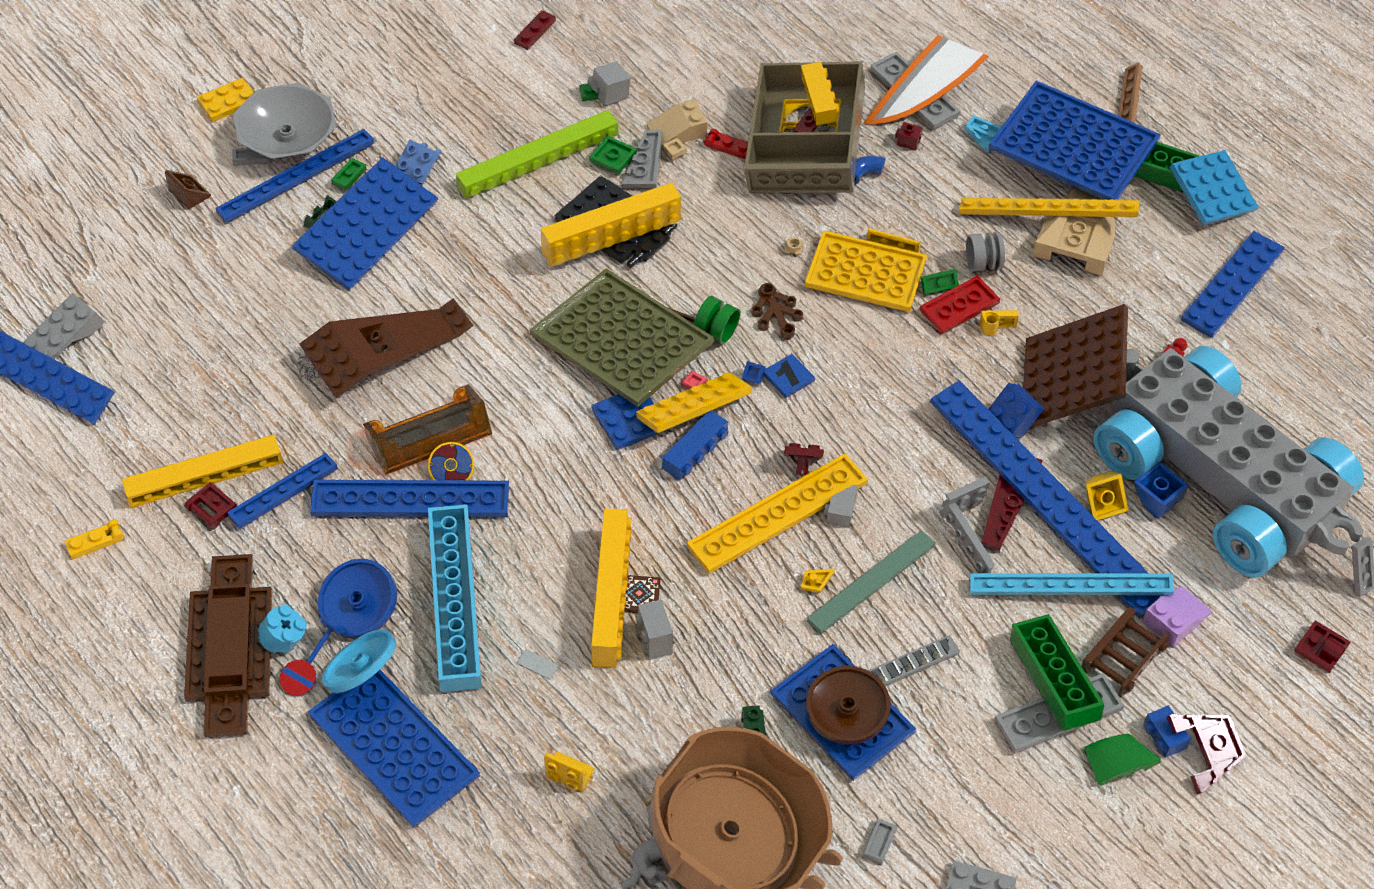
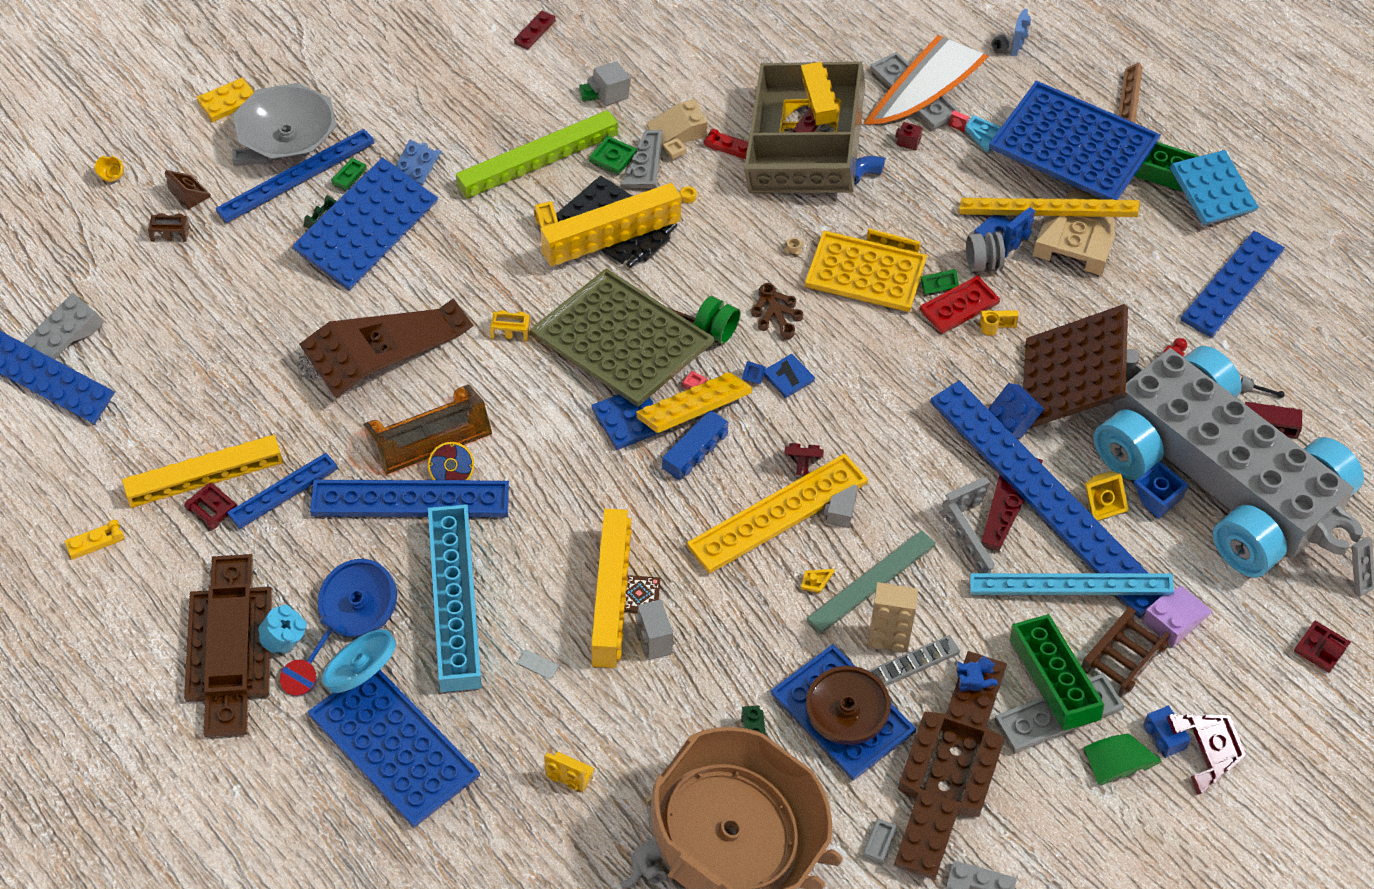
none -> yellow hair [94,155,124,182]
none -> reddish brown window [148,213,190,242]
none -> yellow window [490,310,530,342]
none -> yellow plate [534,201,558,228]
none -> yellow tile [679,186,697,203]
none -> tan brick [867,582,918,652]
none -> reddish brown piece [894,651,1007,880]
none -> tile [949,110,969,132]
none -> blue animal [956,656,998,692]
none -> blue bracket [974,207,1035,257]
none -> dark grey piece [991,34,1009,54]
none -> medium blue slope [1011,9,1031,56]
none -> hinge [1241,375,1285,398]
none -> dark red brick [1245,402,1302,439]

